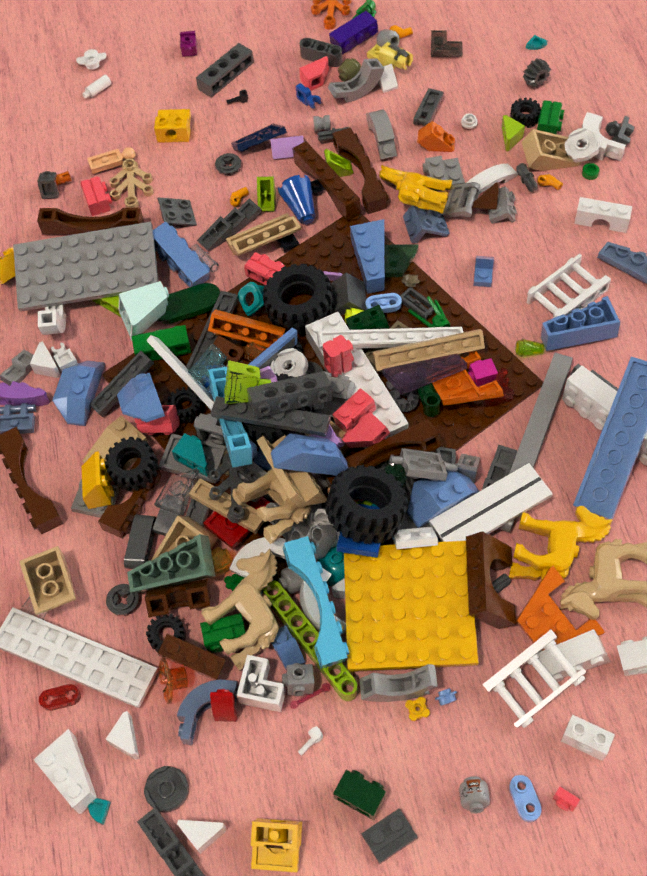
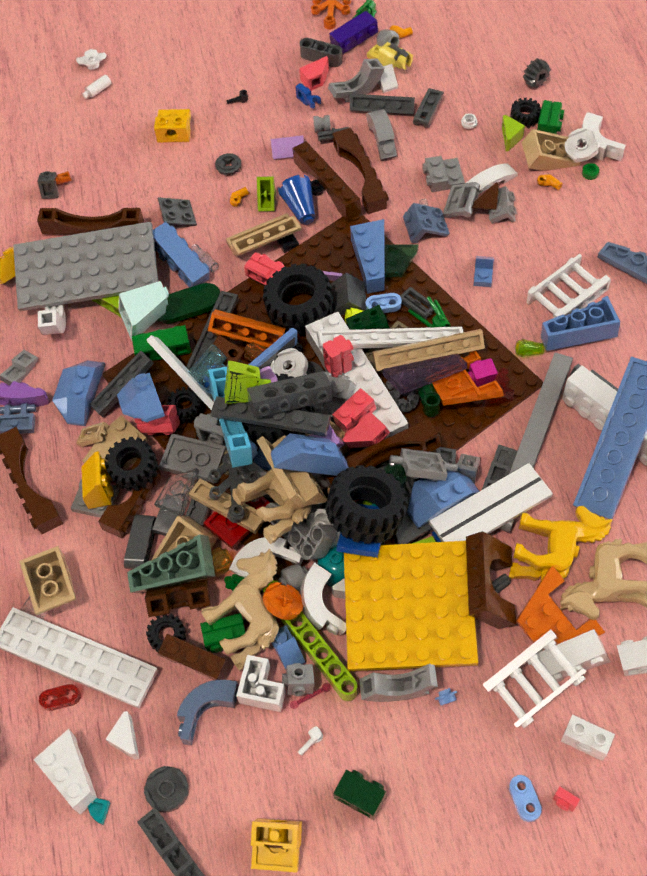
white slope [30,341,61,378] -> none
white plate [51,342,78,372] -> none
coral brick [80,176,112,216] -> none
light nougat plate [87,147,135,174] -> none
dark grey gear [106,584,139,616] -> none
tan plant [109,158,154,208] -> none
clear orange wheel [159,657,188,704] -> none
teal slope [172,434,209,477] -> none
white slope [177,820,226,854] -> none
magenta brick [180,31,197,57] -> none
dark grey brick [196,43,254,98] -> none
dark grey slope [197,199,262,251] -> none
red slope [210,689,237,722] -> none
dark blue wing [231,123,287,152] -> none
teal piece [238,282,264,316] -> none
medium azure arch [282,536,349,669] -> none
lime slope [324,149,353,177] -> none
olive head [338,58,361,82] -> none
dark grey plate [361,808,418,864] -> none
yellow animal [379,165,453,214] -> none
white plate [392,527,438,549] -> none
dark tan plate [401,274,419,287] -> none
yellow plate [405,697,430,721] -> none
orange slope [417,121,455,152] -> none
clear smoke plate [431,30,462,57] -> none
light grey head [459,776,490,814] -> none
dark grey axle [516,163,538,192] -> none
teal tile [526,35,548,50] -> none
white arch [574,197,633,233] -> none
dark grey hips [606,115,635,147] -> none
none -> tan tile [76,422,109,447]
none -> orange tile [262,582,304,620]
none -> dark grey plate [349,94,415,114]

